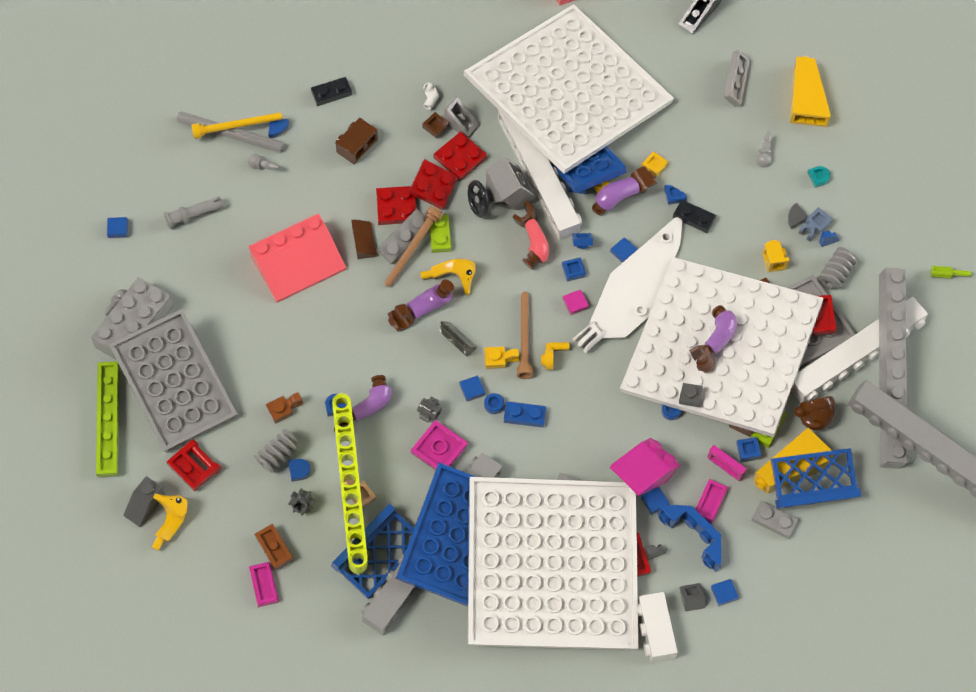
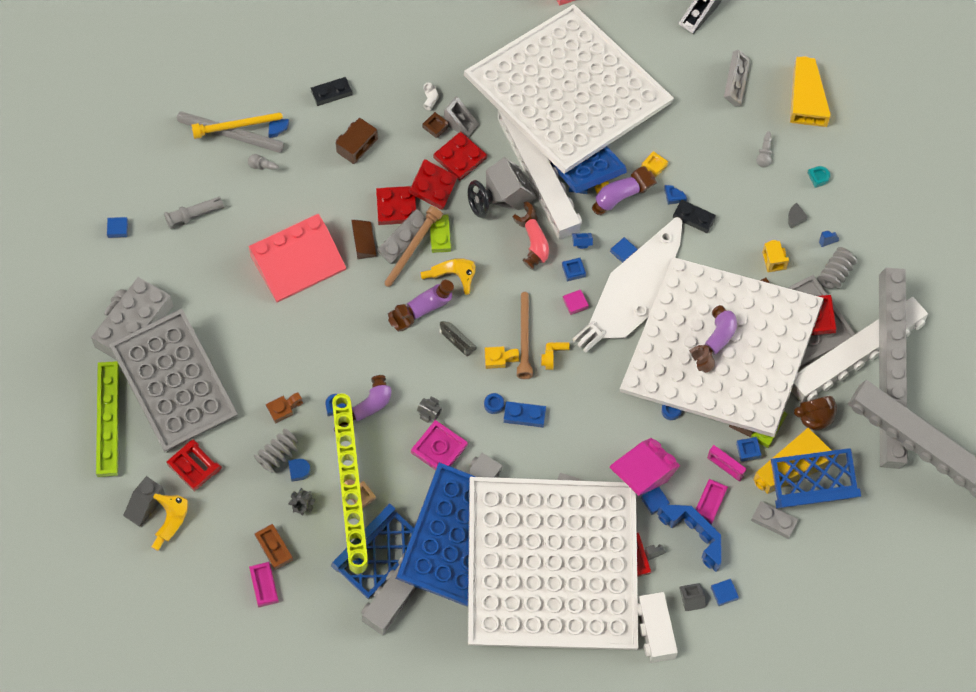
blue tile [459,375,485,402] -> none
dark grey plate [679,383,703,407] -> none
sand blue plate [799,207,833,241] -> none
lime axle [930,265,971,278] -> none

